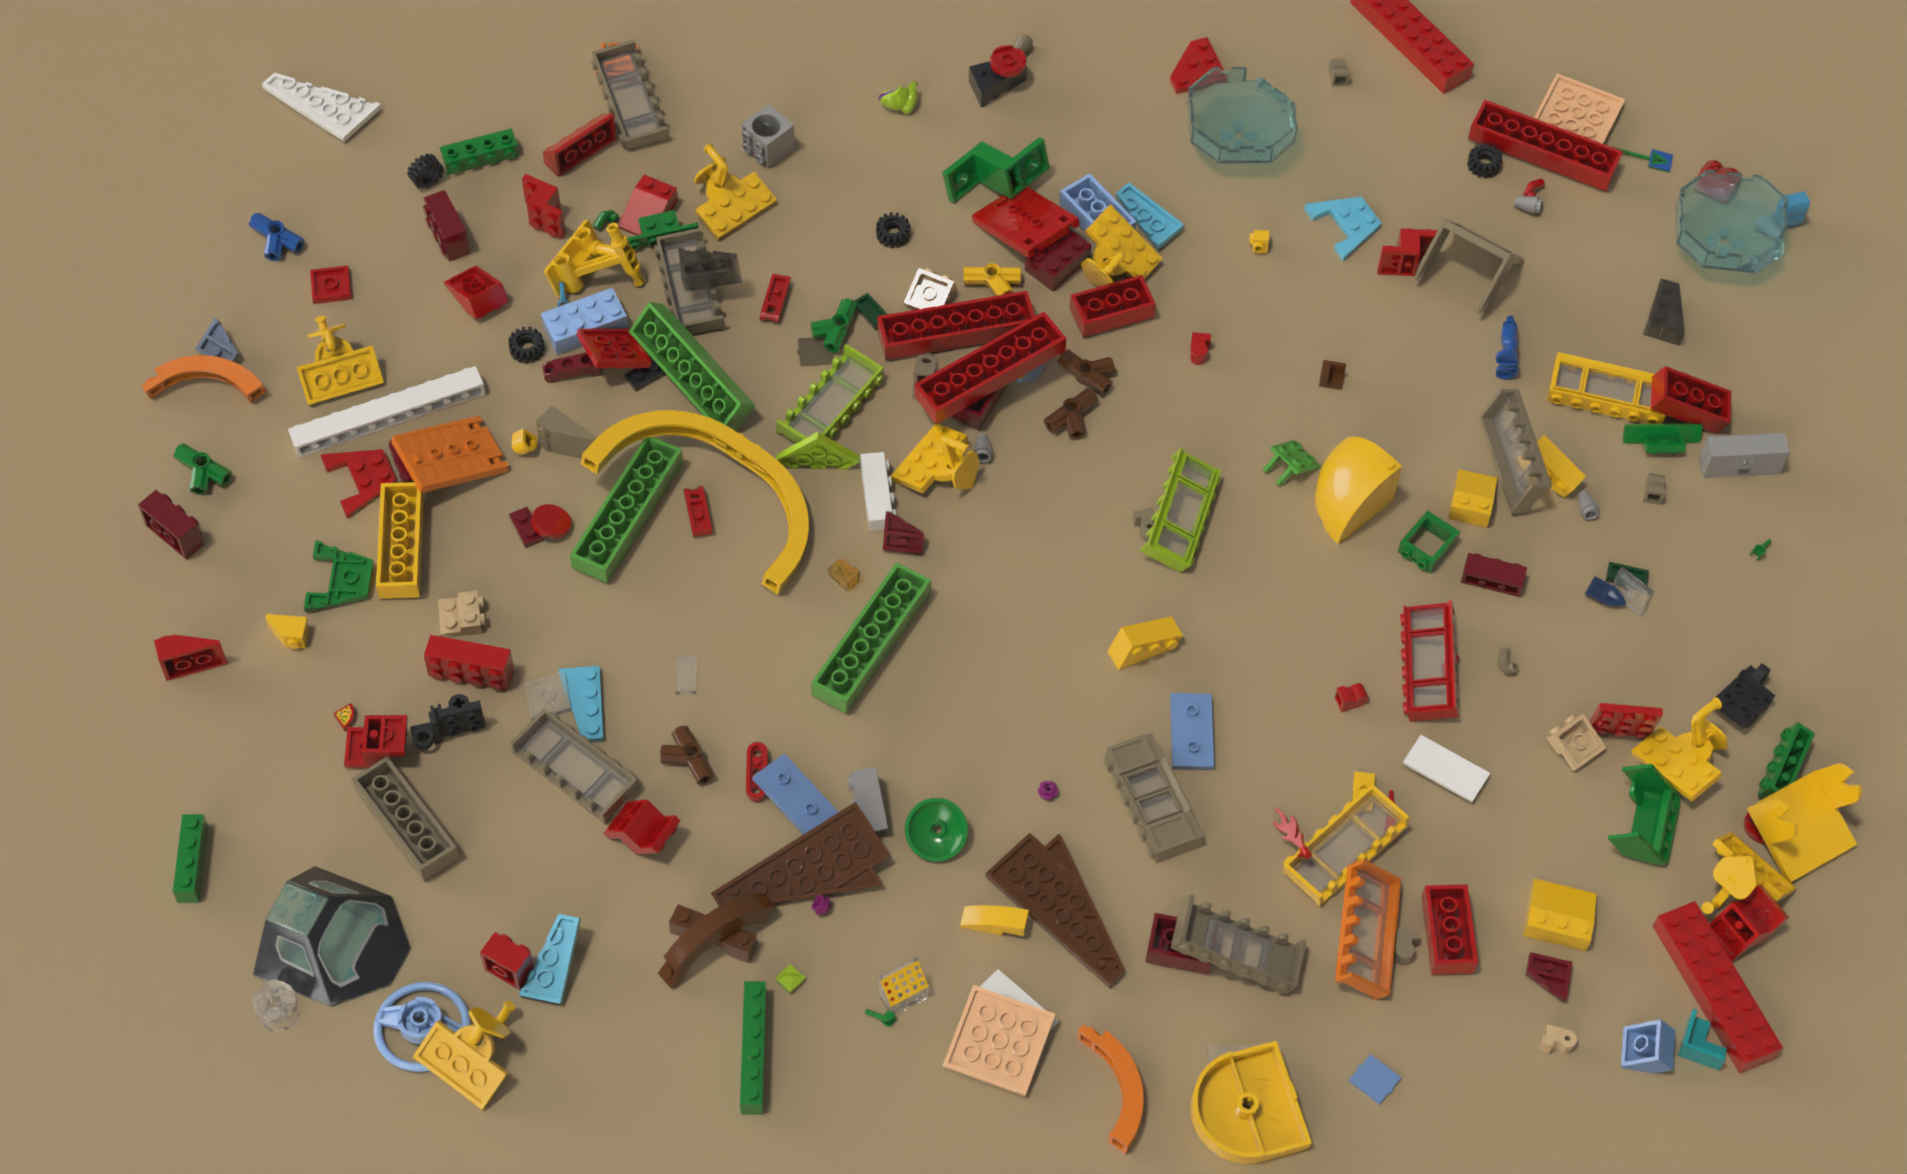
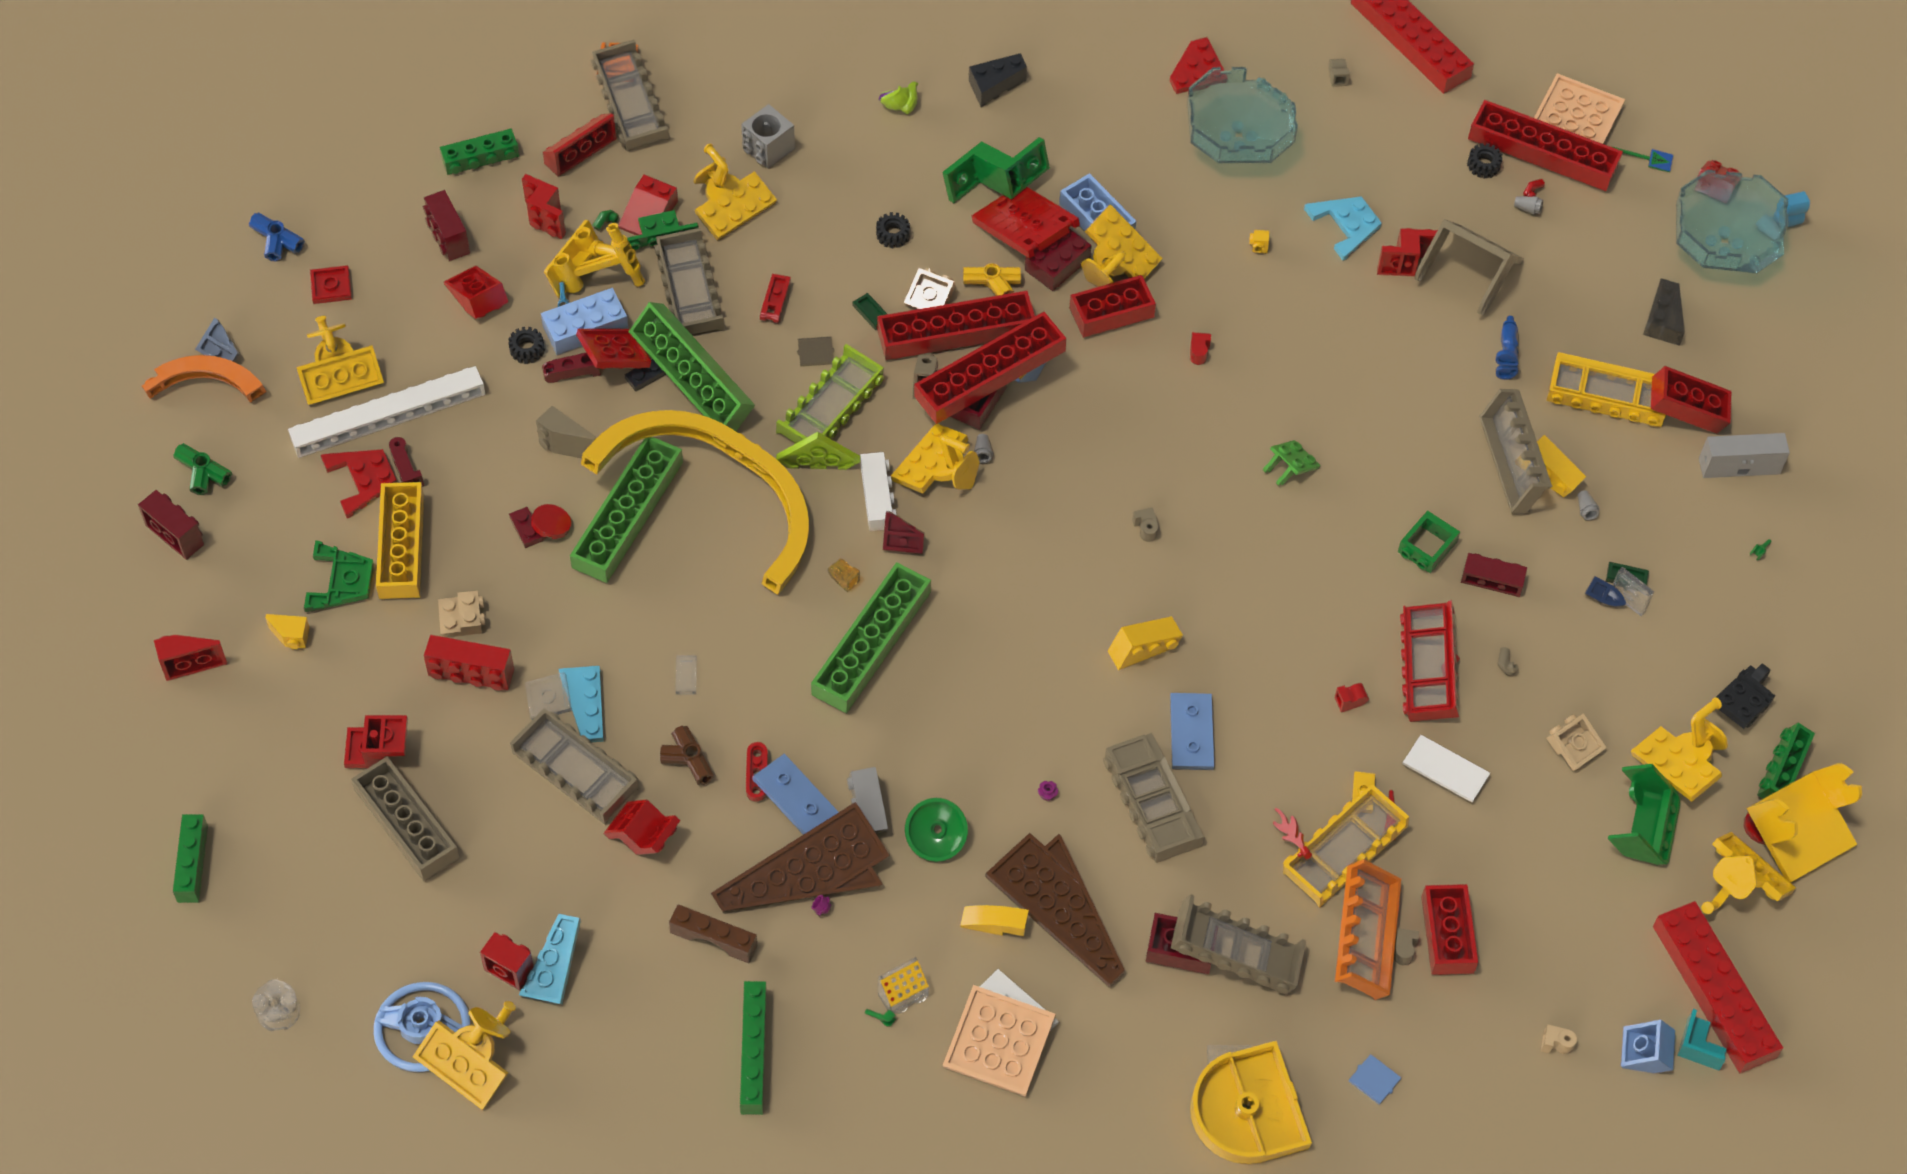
windscreen [253,866,410,1007] -> none
white wing [262,73,382,142] -> none
tile [333,703,355,732] -> none
orange door [391,415,509,493] -> none
black tyre [407,153,444,189] -> none
black plate [410,694,486,750] -> none
yellow plate [512,429,538,455] -> none
reddish brown arch [658,893,776,988] -> none
clear smoke wedge [678,247,742,292] -> none
red plate [683,486,713,537] -> none
lime tile [775,964,806,995] -> none
green piece [810,298,857,353] -> none
red tile [990,45,1027,77] -> none
dark tan cone [1013,34,1033,54] -> none
reddish brown piece [1044,388,1098,440] -> none
reddish brown piece [1057,349,1115,395] -> none
orange arch [1077,1025,1143,1154] -> none
medium azure wing [1116,182,1184,250] -> none
lime window [1140,447,1221,573] -> none
yellow brick [1315,436,1402,544] -> none
reddish brown panel [1319,360,1346,390] -> none
yellow slope [1448,469,1497,528] -> none
yellow slope [1523,878,1597,951] -> none
dark red wing [1525,952,1573,1002] -> none
red plate [1589,703,1663,739] -> none
green bracket [1622,424,1702,454] -> none
dark tan leg [1643,473,1665,505] -> none
red bracket [1709,885,1790,962] -> none

